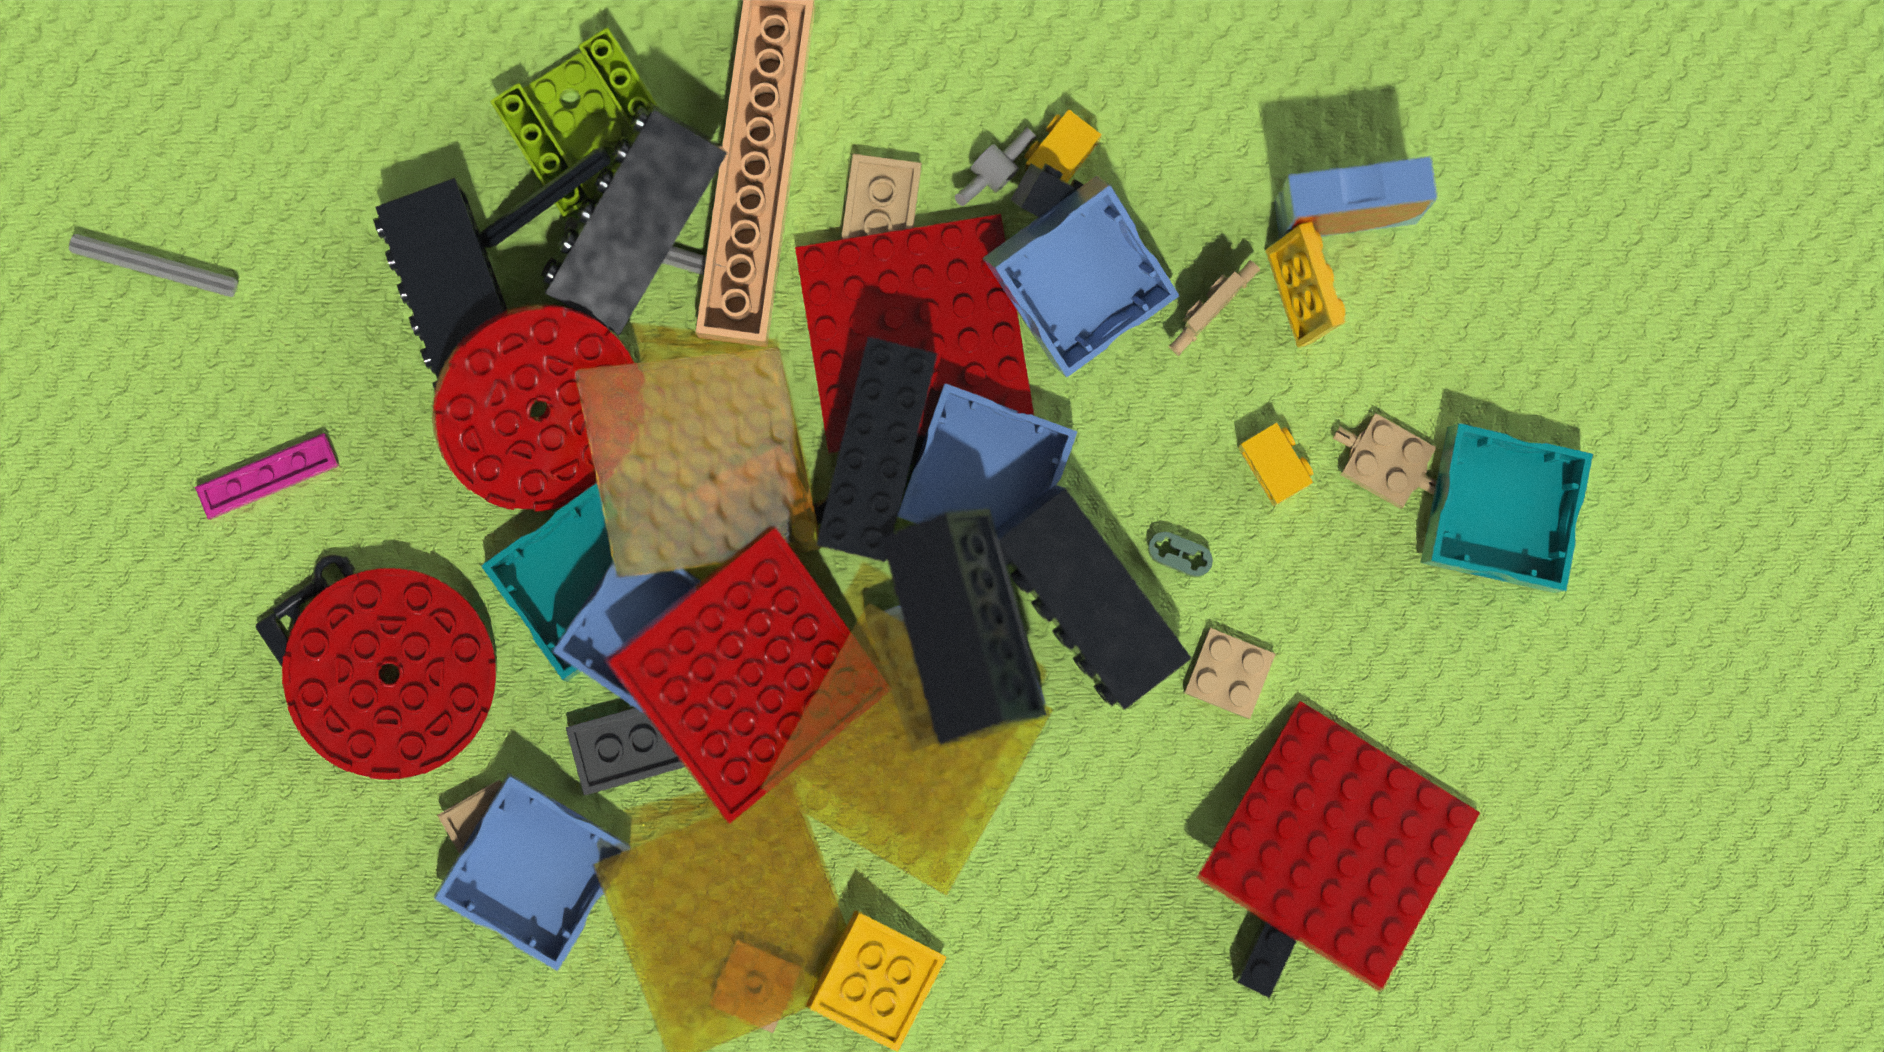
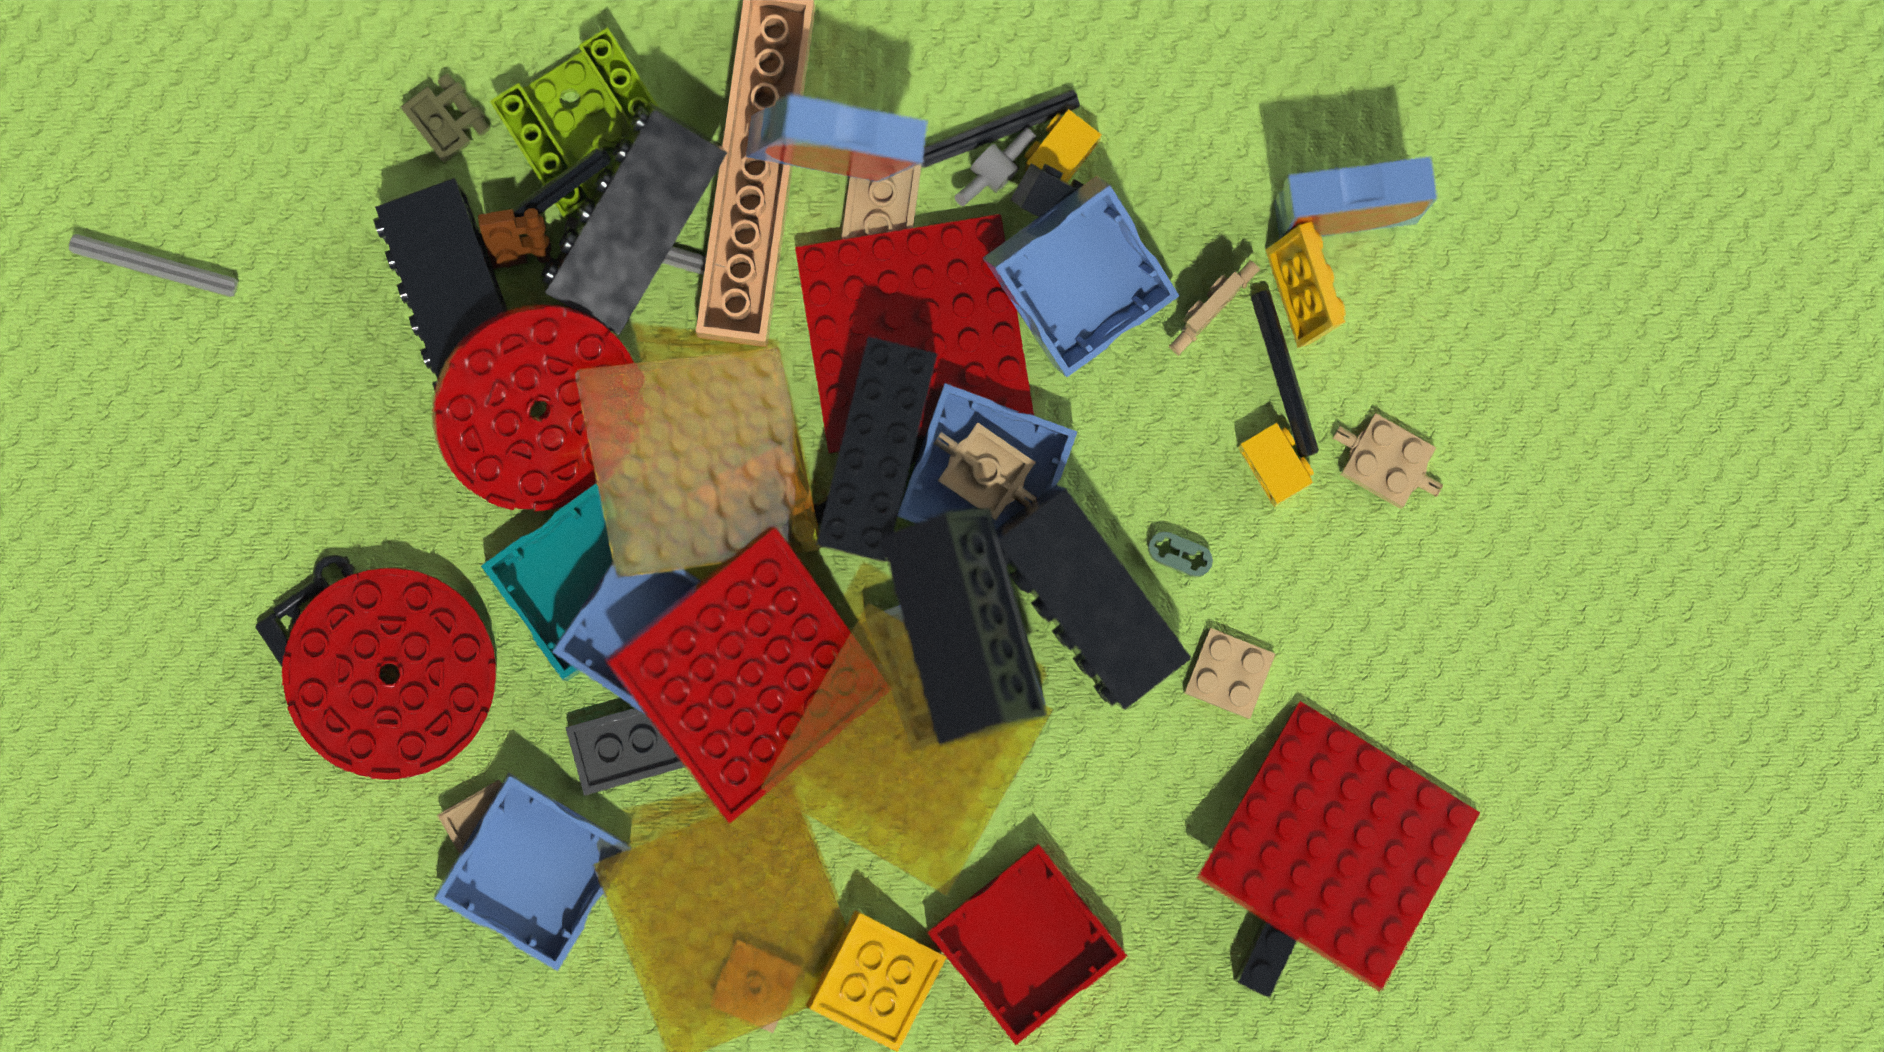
dark pink tile [195,433,339,520] -> none
teal tile [1420,423,1593,593] -> none
none -> olive plate [401,74,491,164]
none -> dark orange plate [478,208,552,269]
none -> medium blue tile [746,94,927,182]
none -> black axle [922,89,1080,168]
none -> red tile [927,844,1127,1045]
none -> tan plate [933,423,1037,520]
none -> black axle [1251,290,1319,458]

